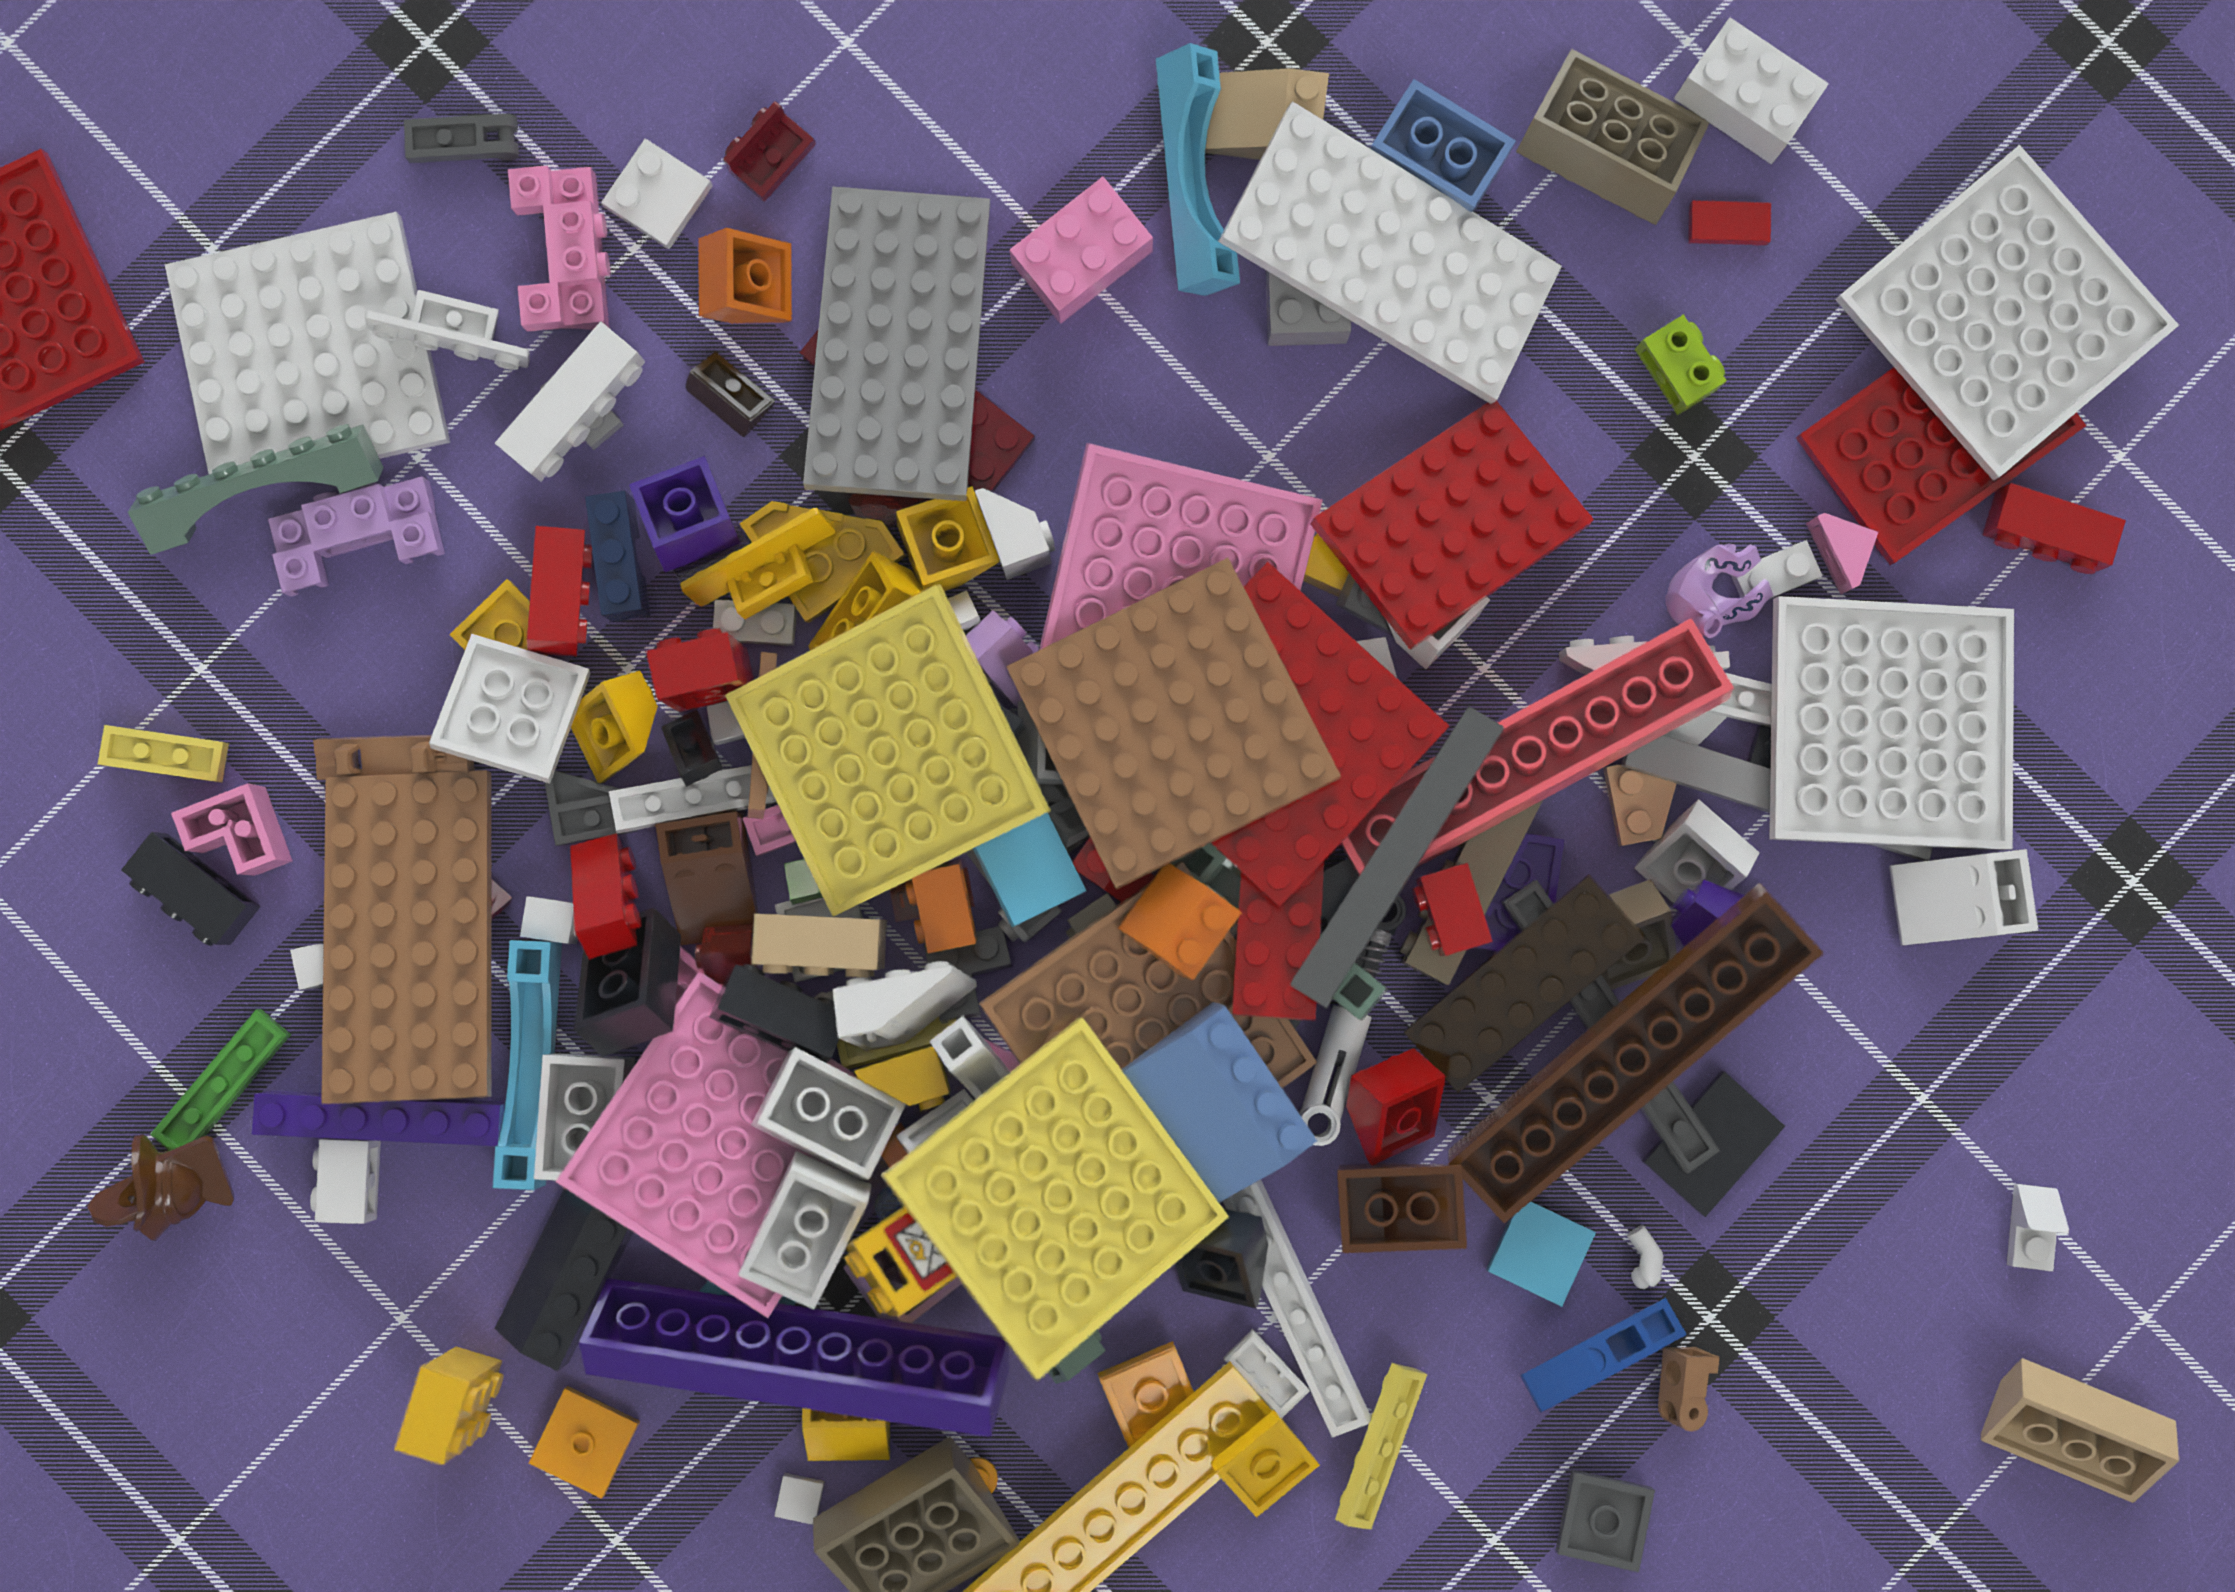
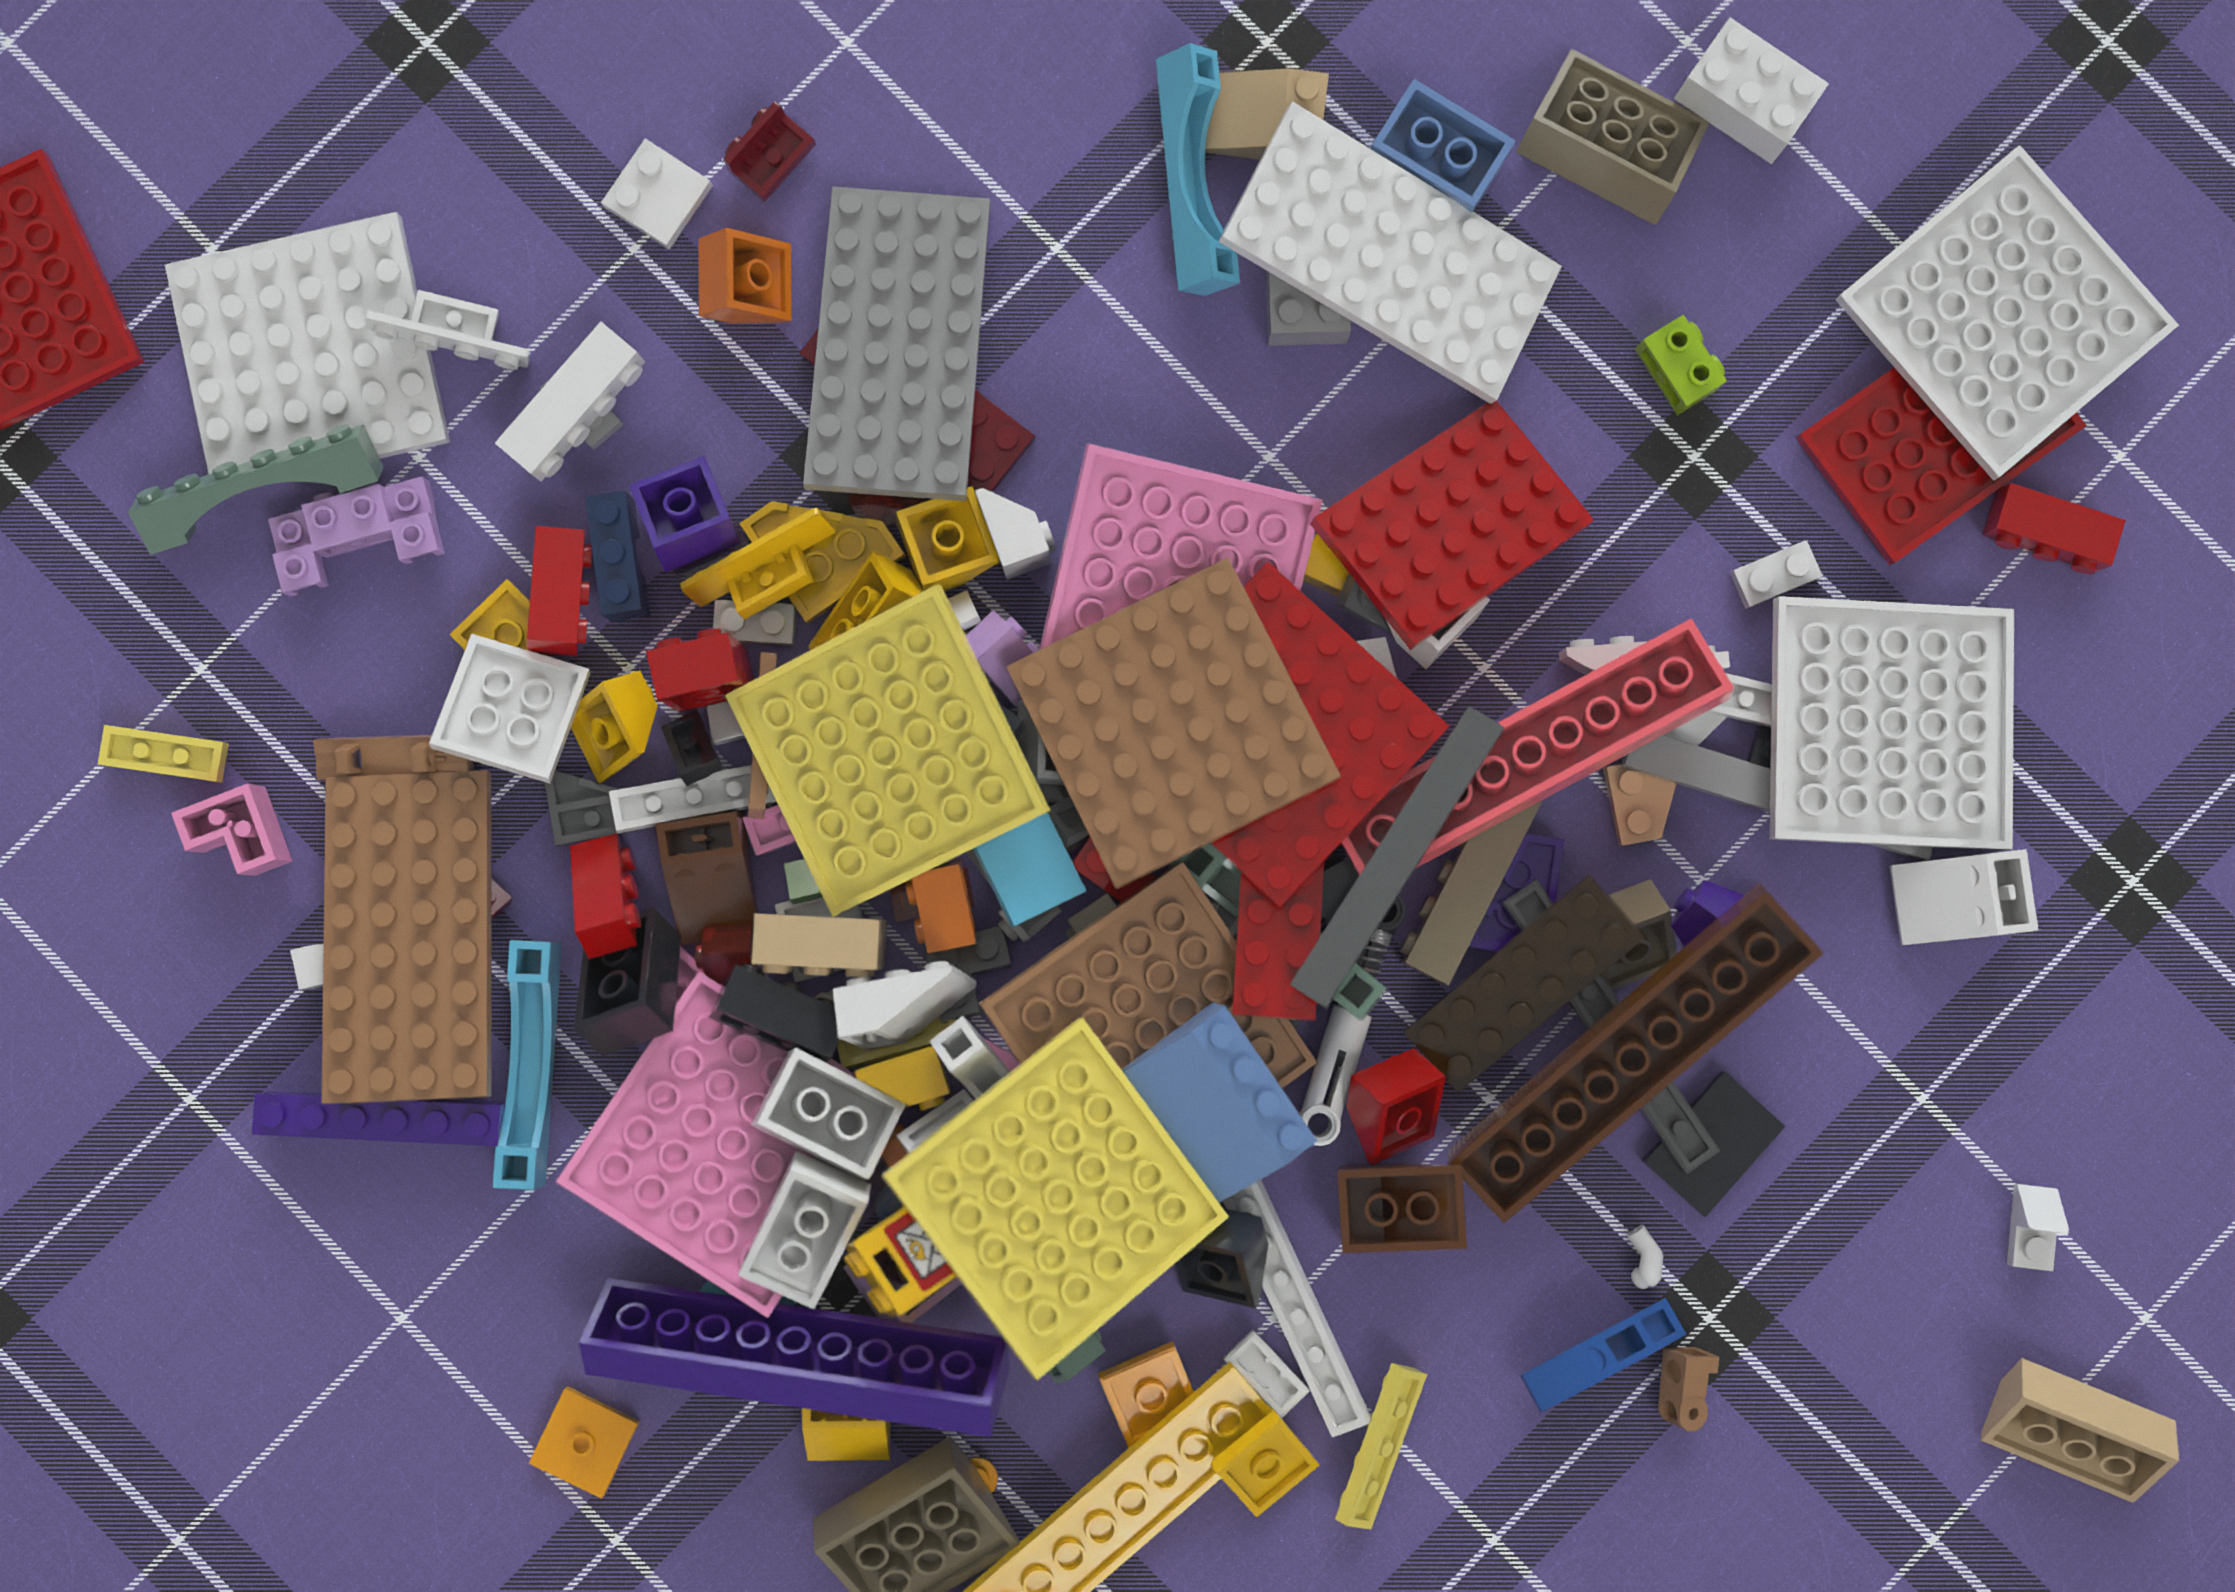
reddish brown helmet [87,1134,234,1241] -> none
black brick [121,832,260,946] -> none
bright green tile [150,1009,291,1151] -> none
white brick [310,1138,381,1224] -> none
yellow brick [394,1346,504,1465] -> none
dark grey plate [404,114,519,163] -> none
black slope [494,1188,633,1371] -> none
bright pink bracket [508,165,611,332] -> none
white brick [520,896,578,944] -> none
white brick [534,1053,635,1180] -> none
dark brown slope [685,351,775,437] -> none
white tile [774,1473,825,1525] -> none
bright pink brick [1009,177,1153,324] -> none
orange slope [1117,863,1242,980] -> none
red brick [1412,862,1493,957] -> none
medium azure tile [1486,1201,1596,1307] -> none
dark grey plate [1555,1469,1655,1572] -> none
white slope [1634,799,1760,903] -> none
lavender piece [1665,544,1773,638] -> none
red tile [1689,200,1771,245] -> none
bright pink slope [1806,513,1878,595] -> none

